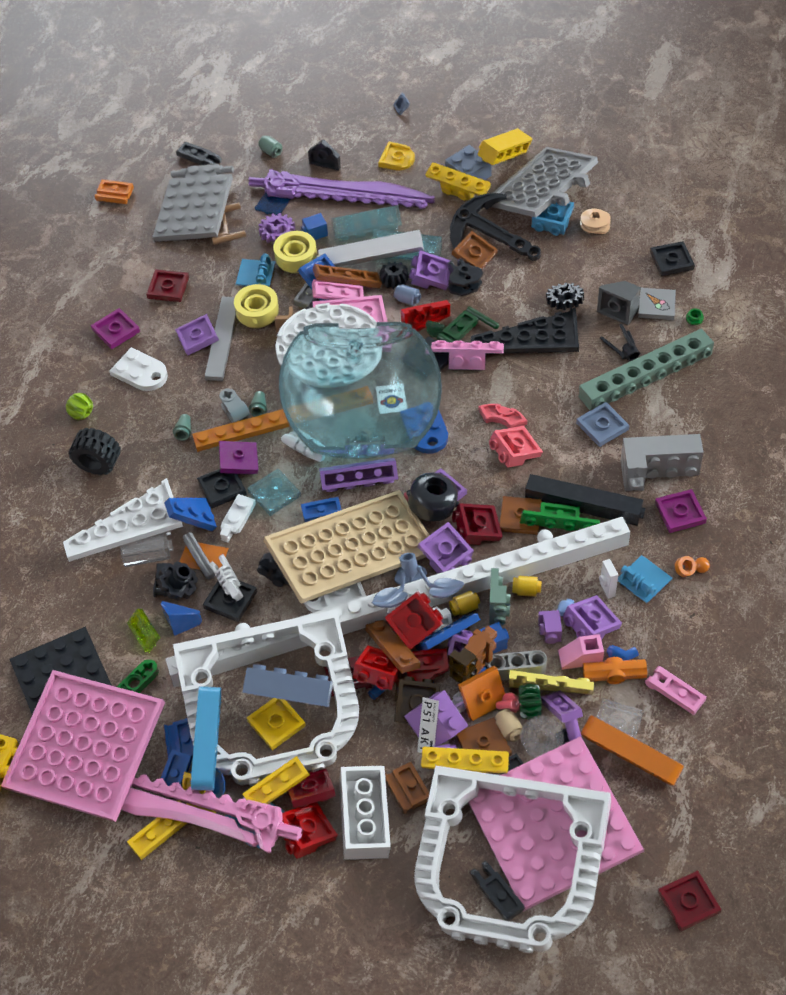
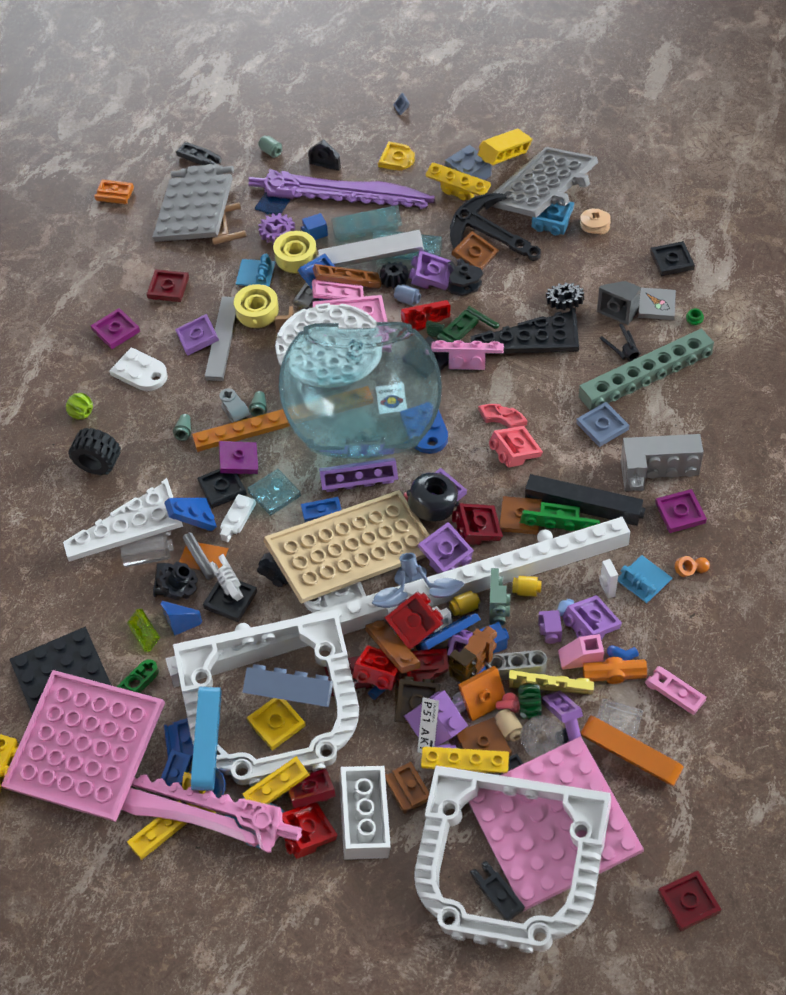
white hinge [281,432,327,462] -> none

